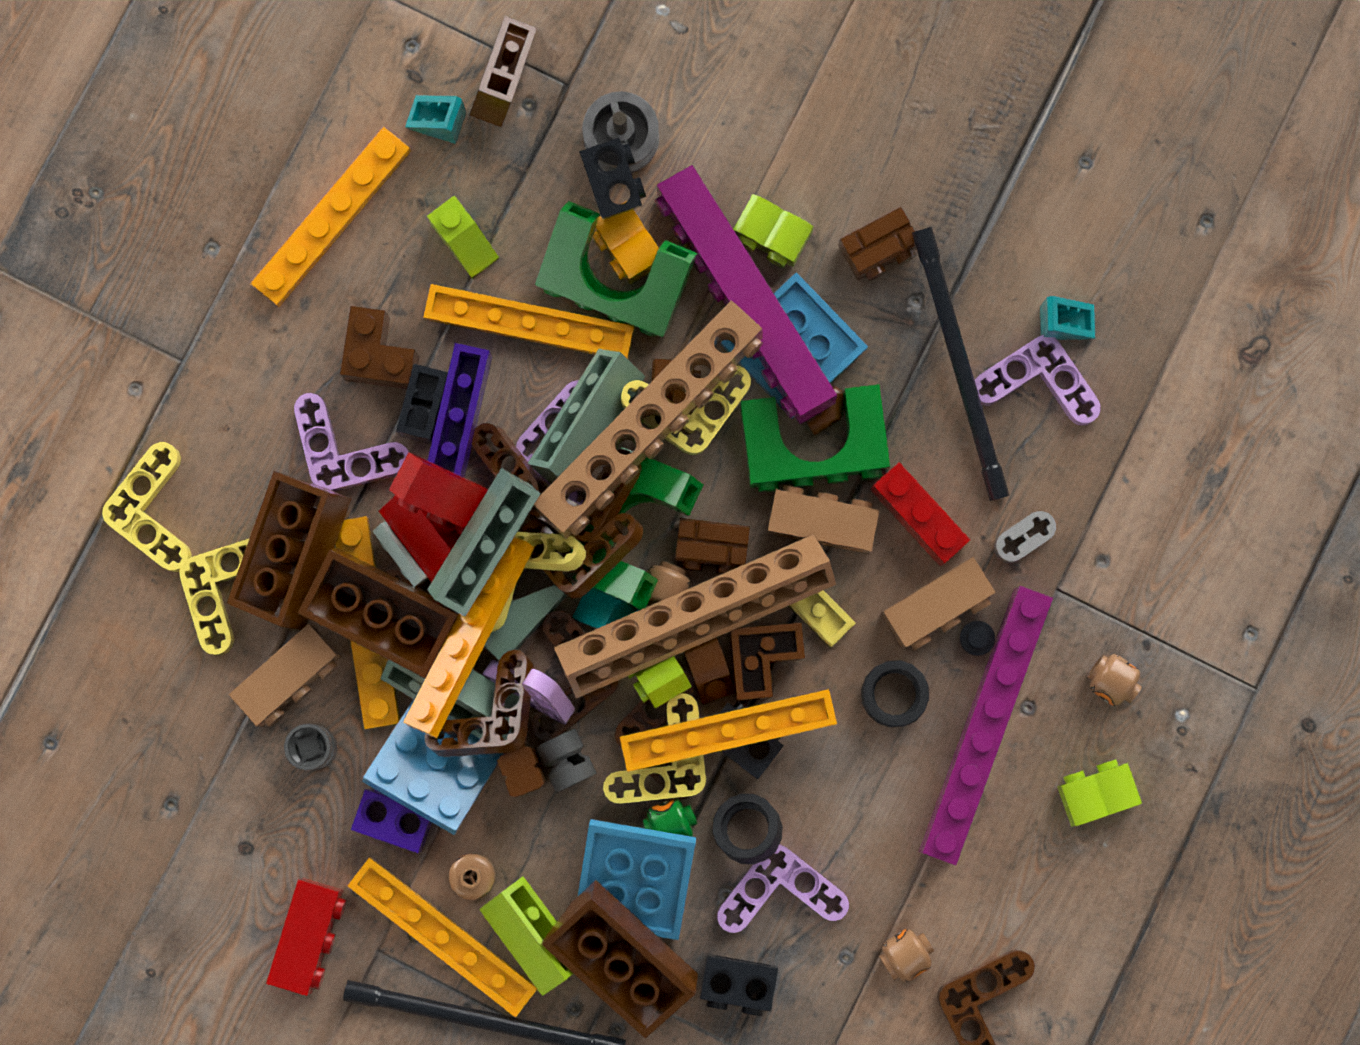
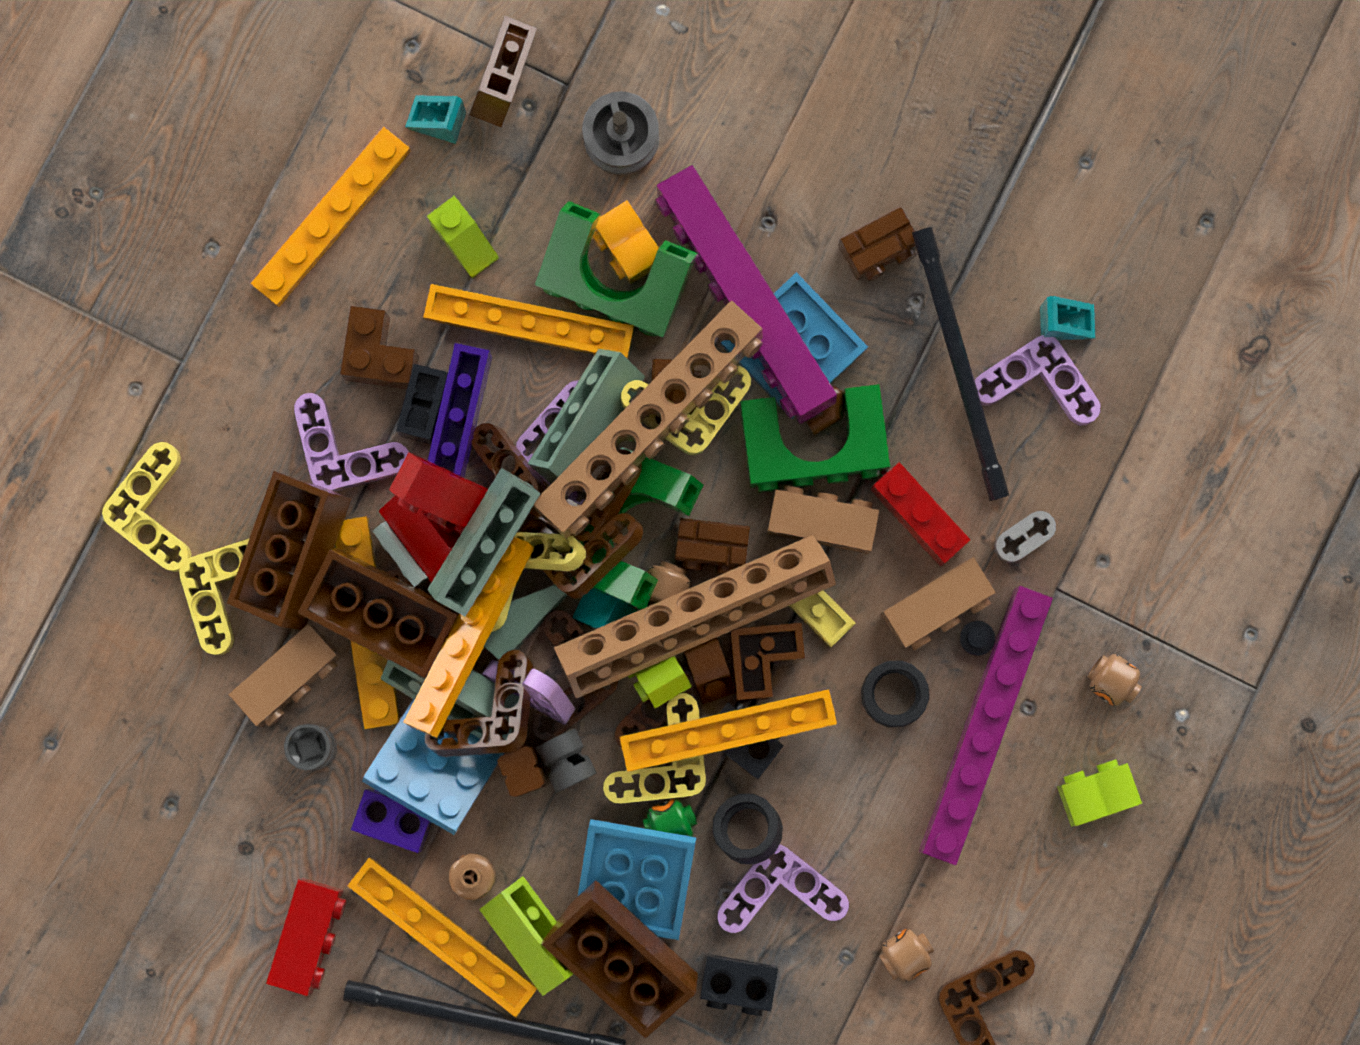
black brick [579,138,647,220] -> none
lime brick [733,194,814,268] -> none

